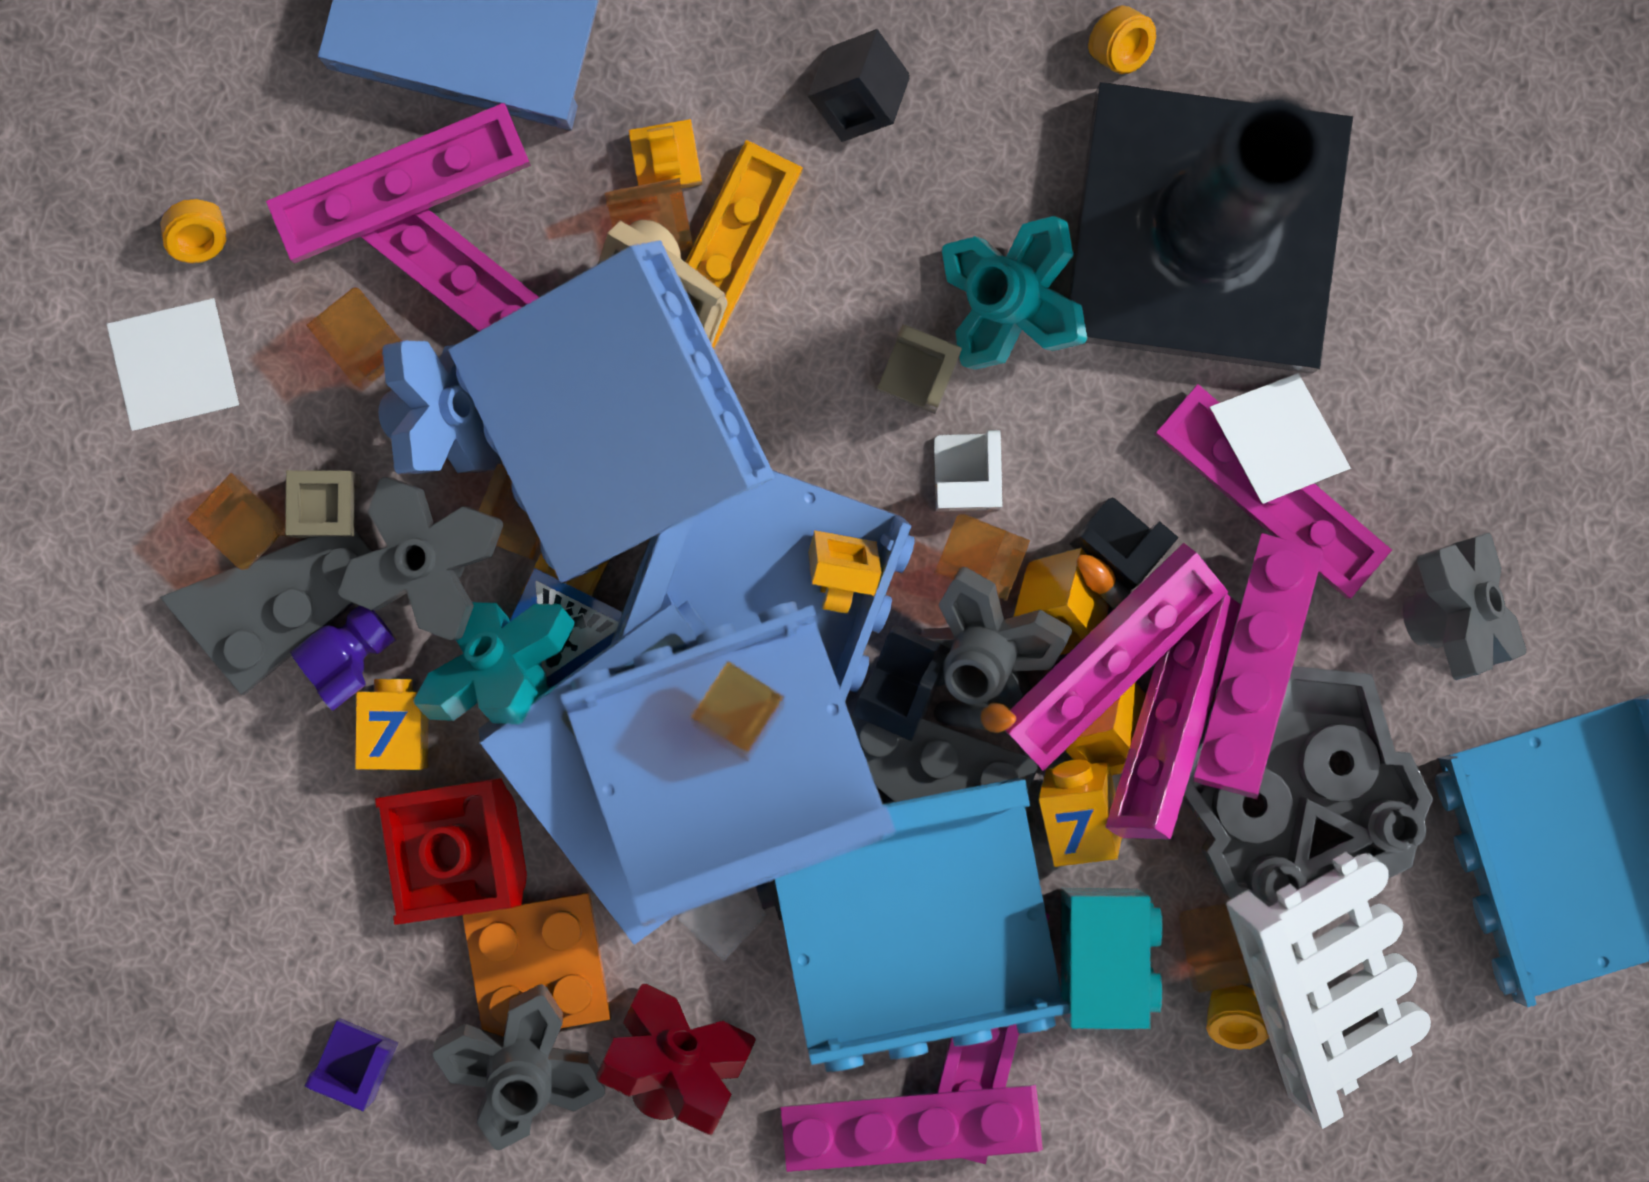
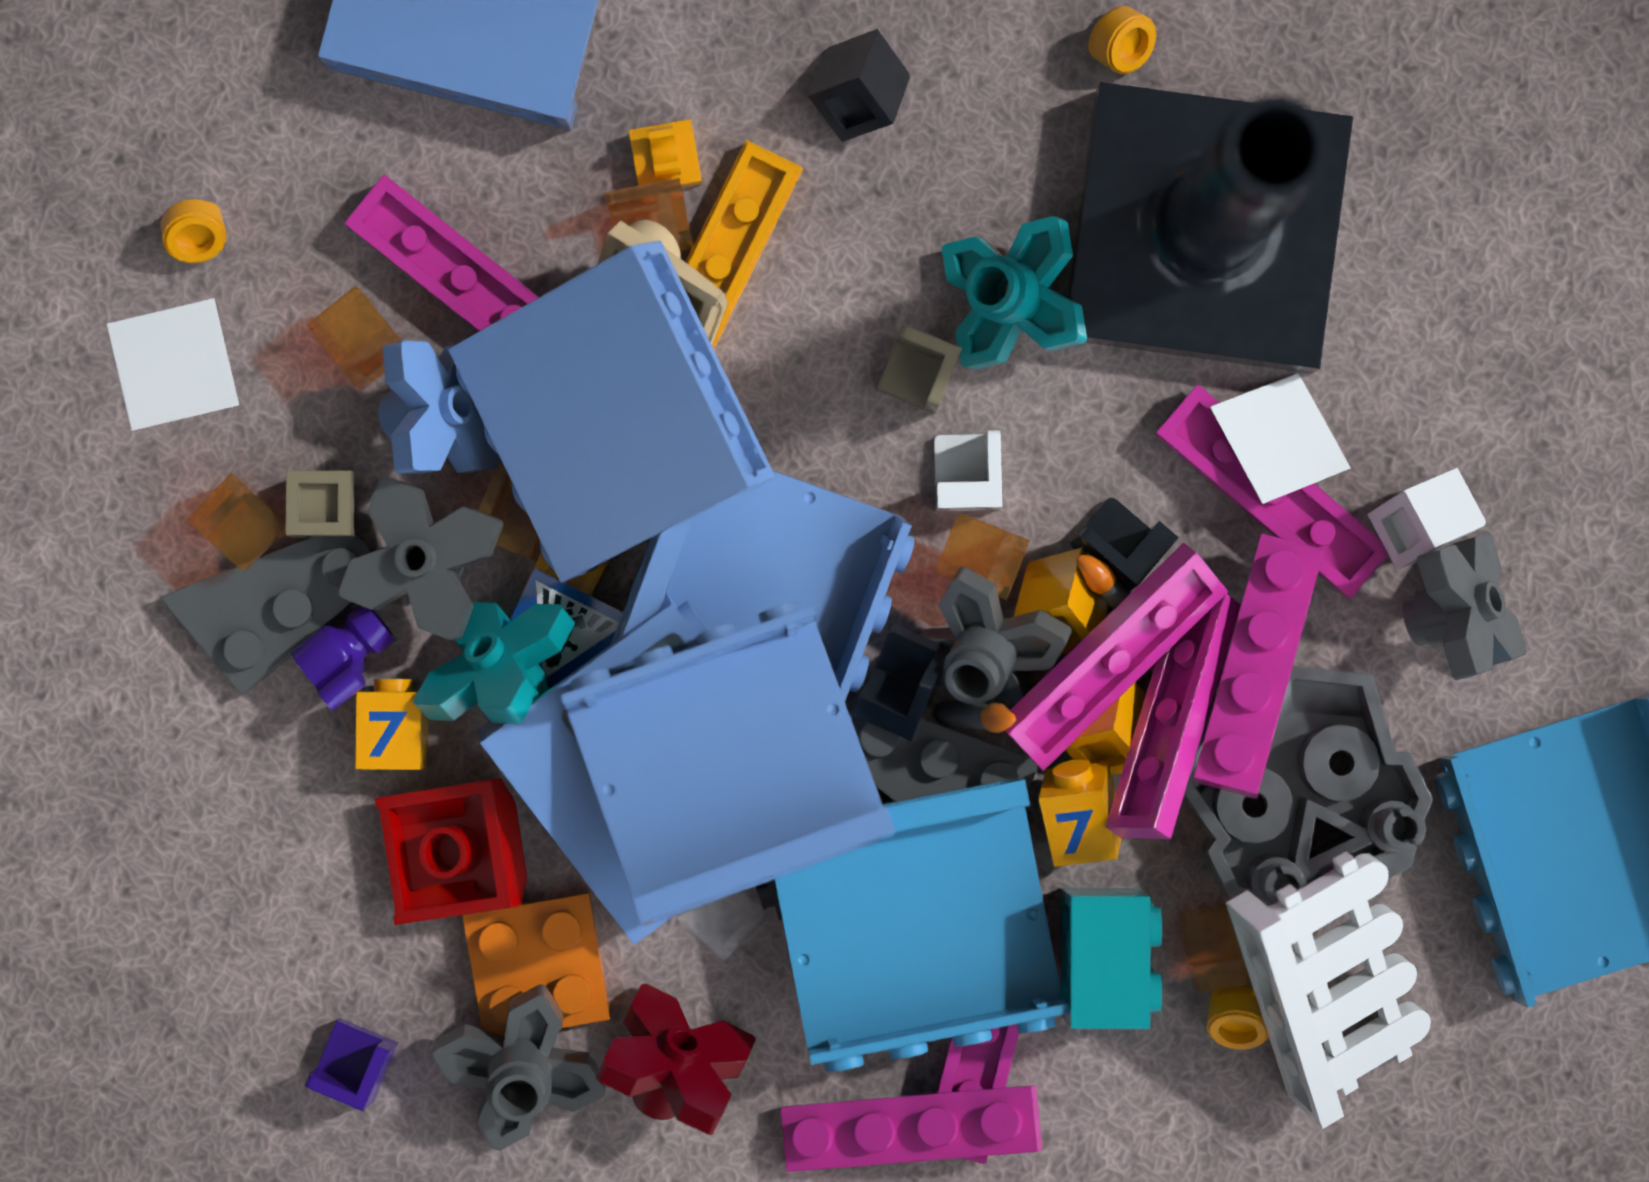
dark pink plate [266,102,531,264] -> none
clear orange panel [691,661,785,762] -> none
light orange tile [808,530,881,614] -> none
none -> white panel [1367,468,1486,570]

